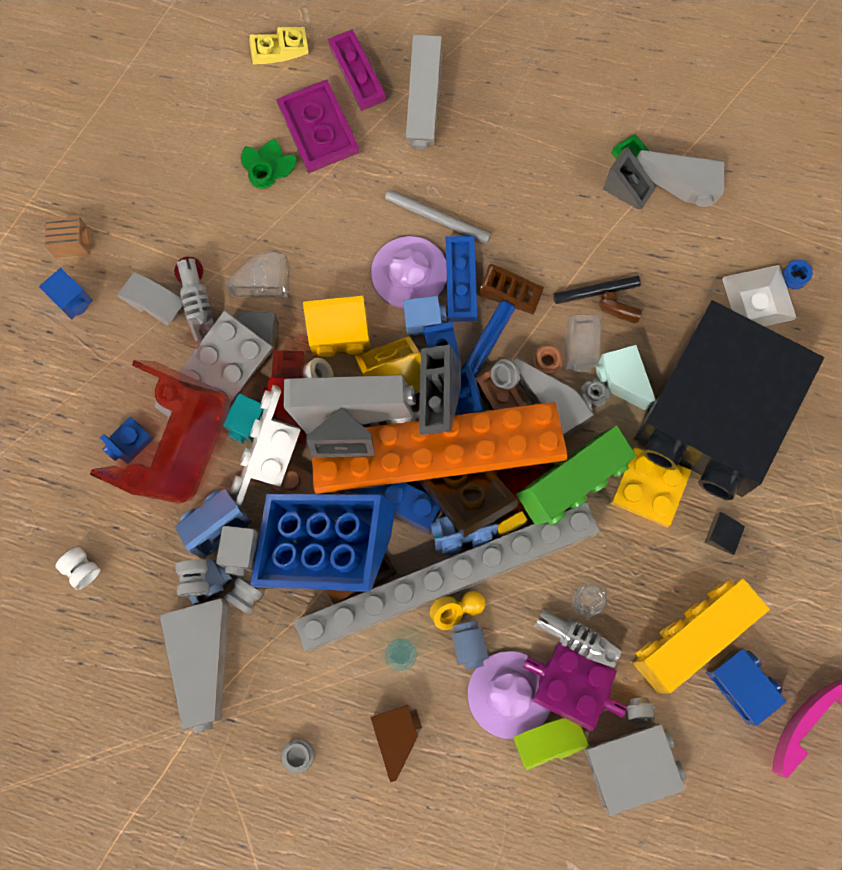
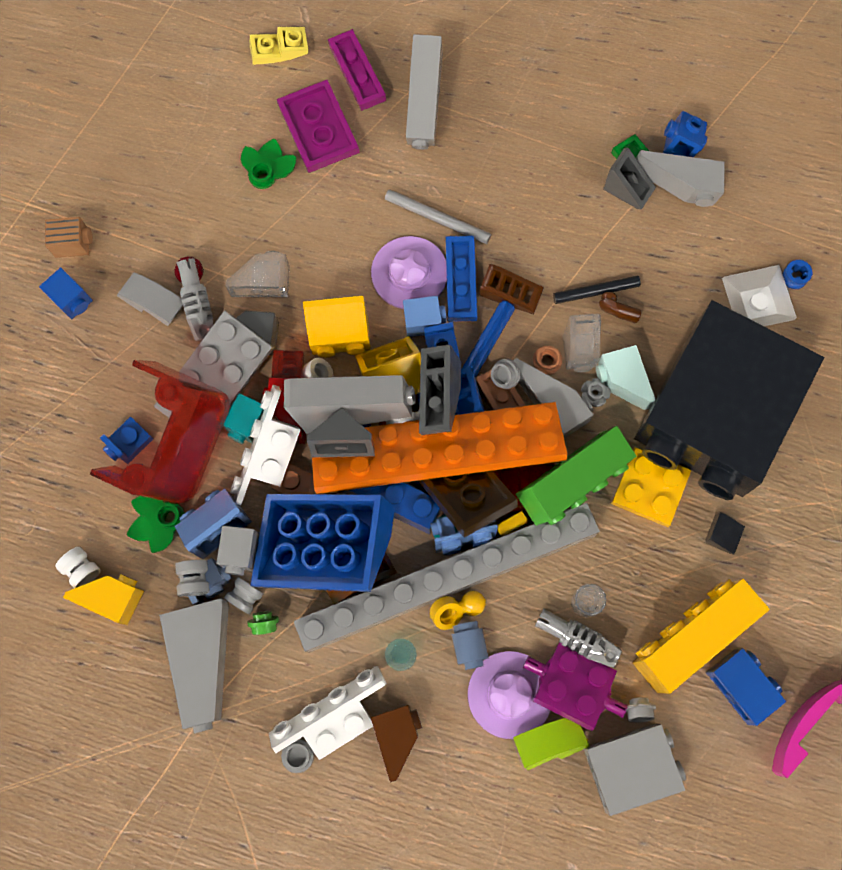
none -> yellow slope [63,574,144,625]
none -> green plate [127,494,185,553]
none -> bright green plate [247,611,279,635]
none -> white bracket [269,666,386,760]
none -> blue brick [663,111,707,157]

